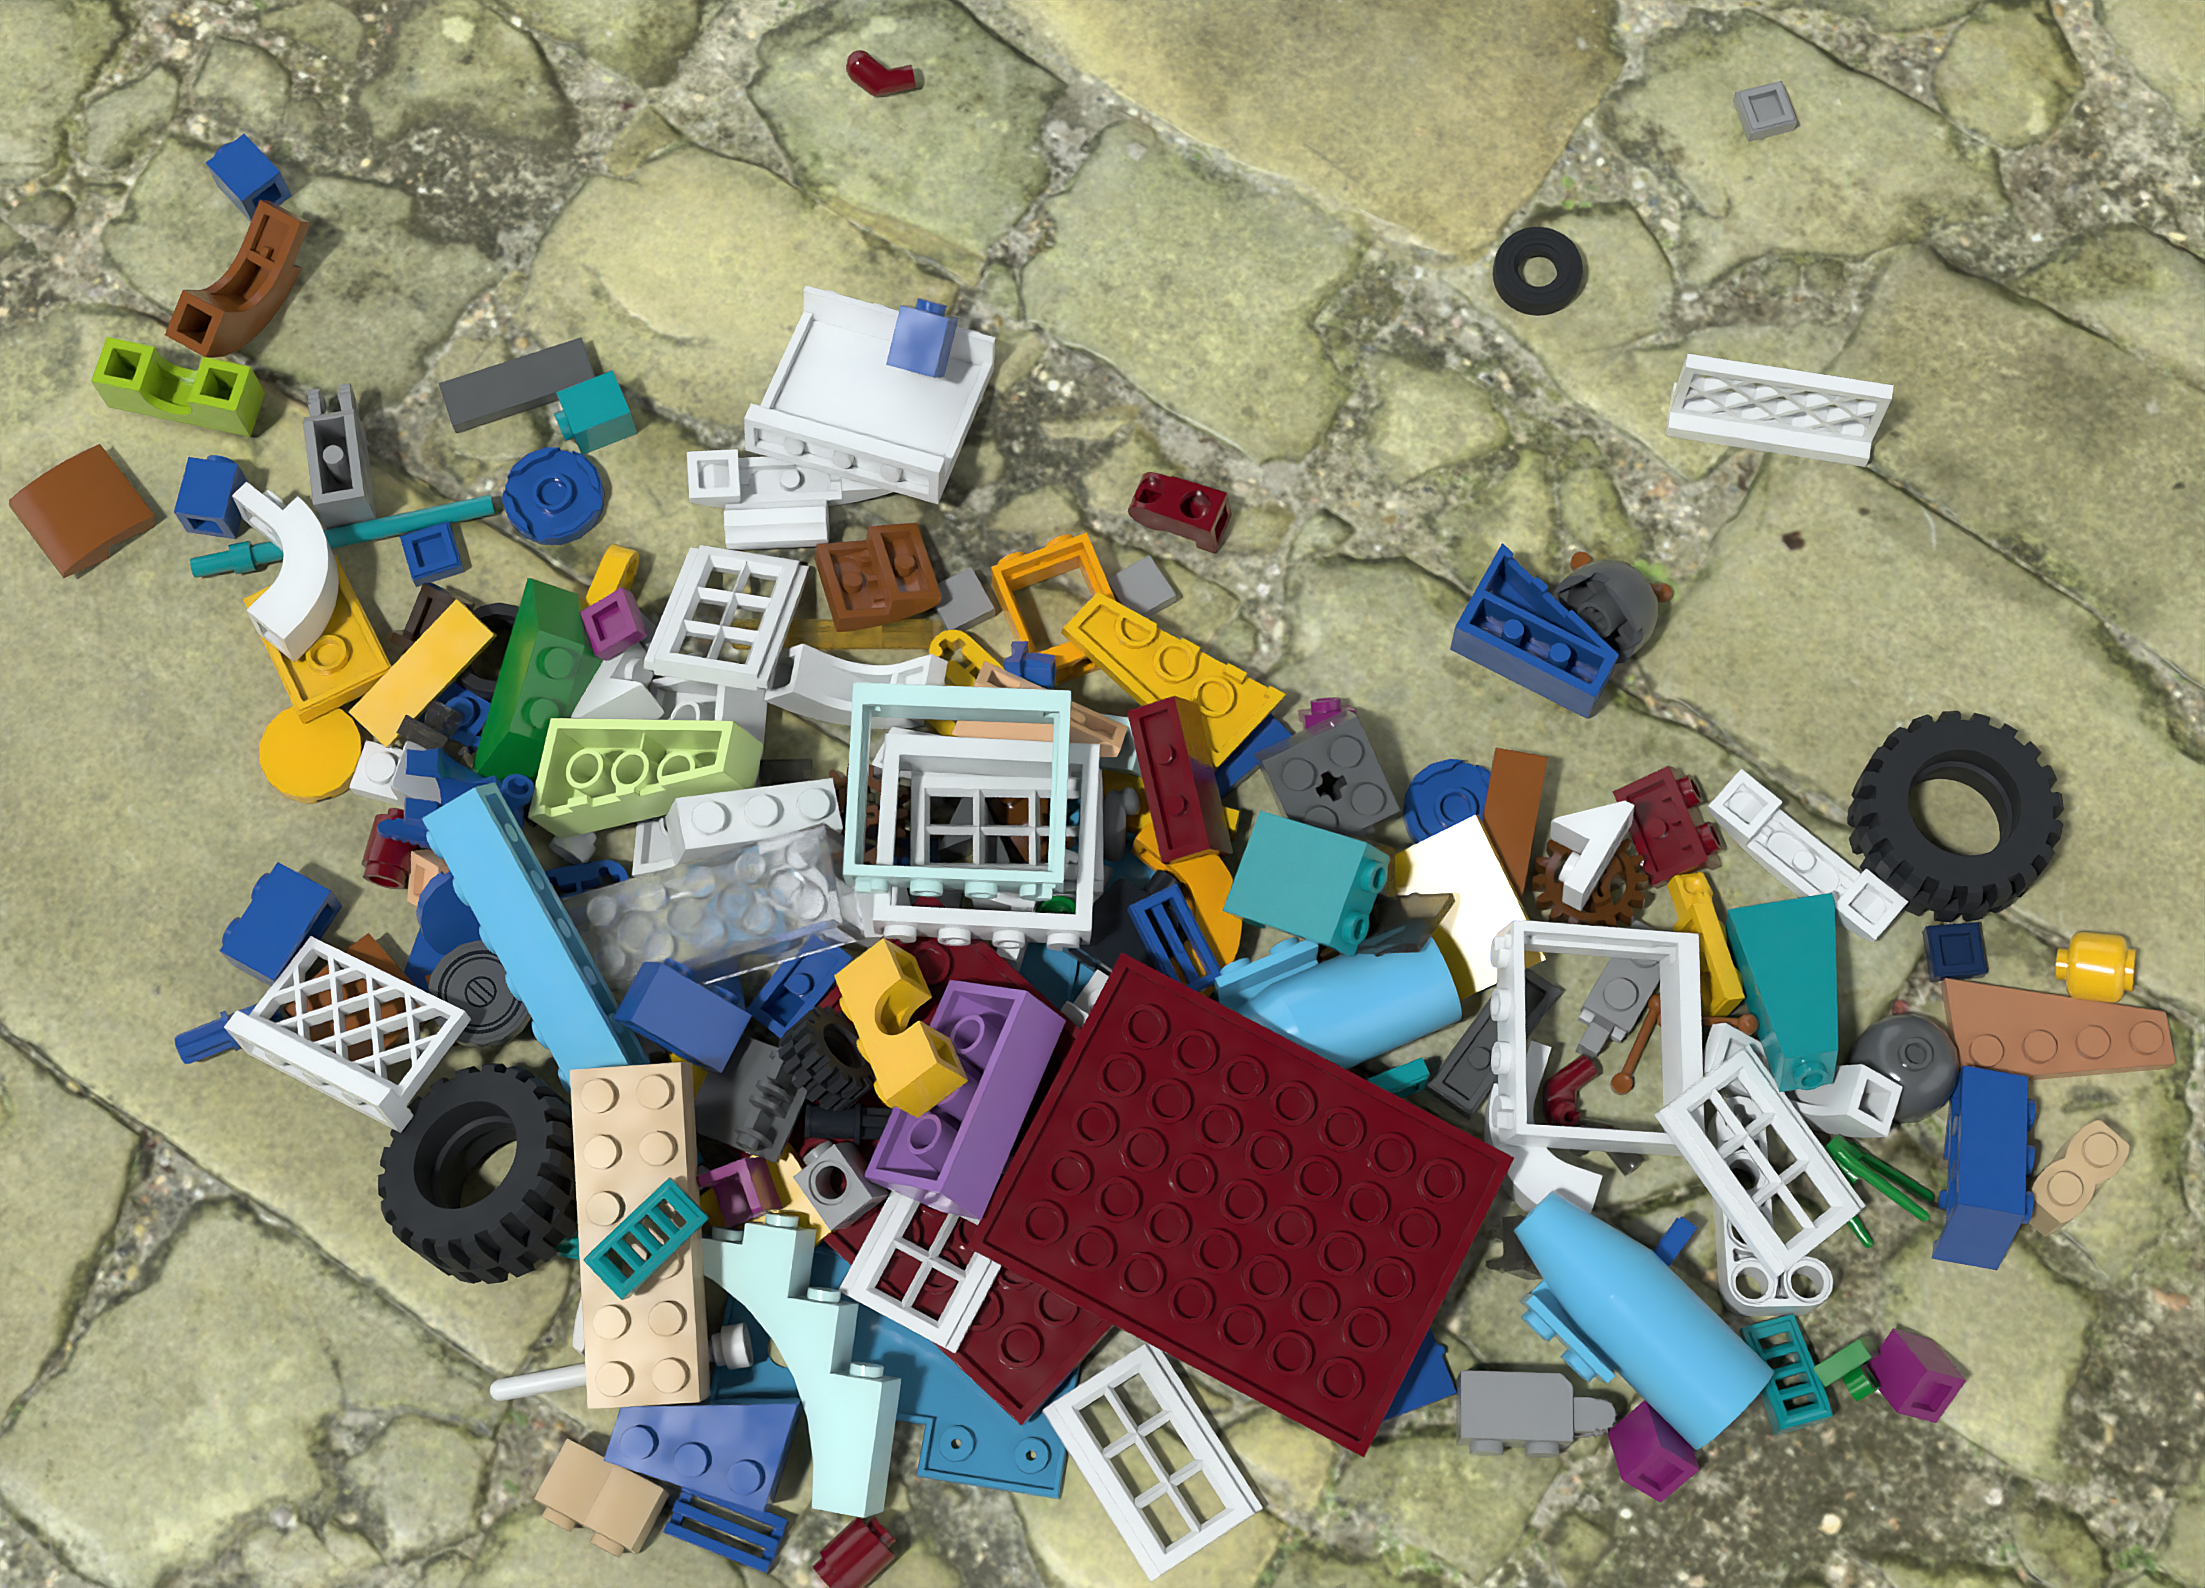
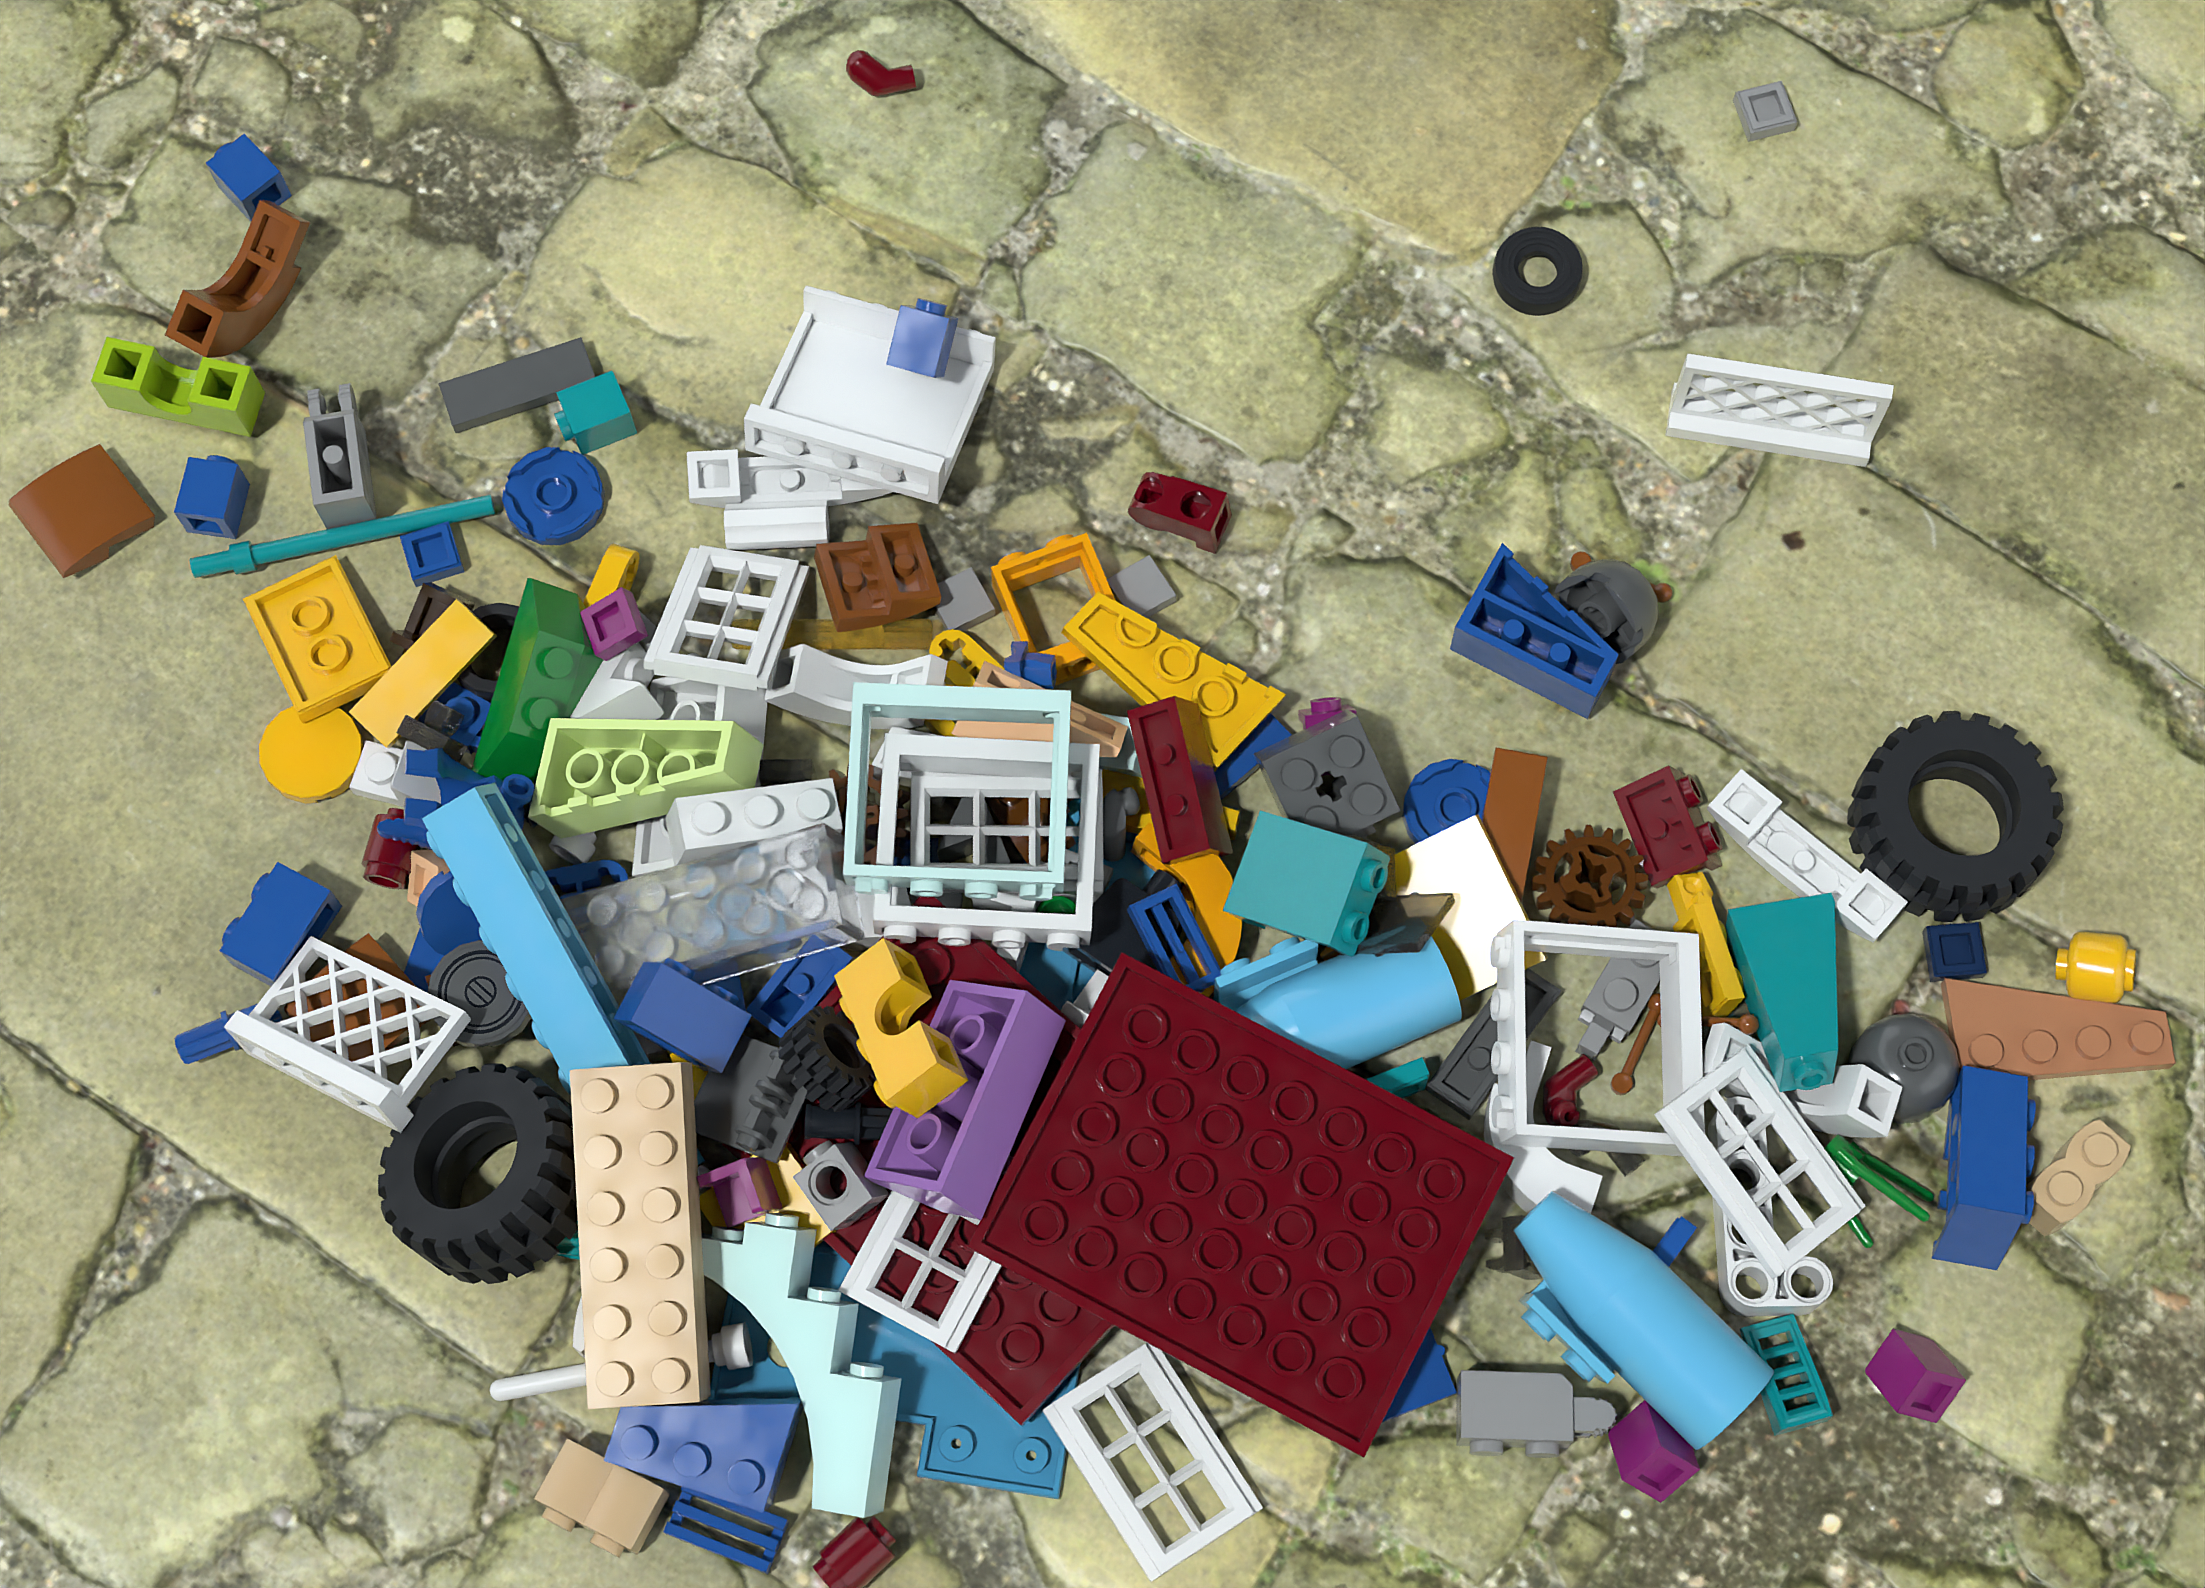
white arch [232,481,339,662] -> none
teal slope [583,1177,710,1300] -> none
white slope [1550,801,1634,911] -> none
green tile [1813,1335,1881,1402] -> none

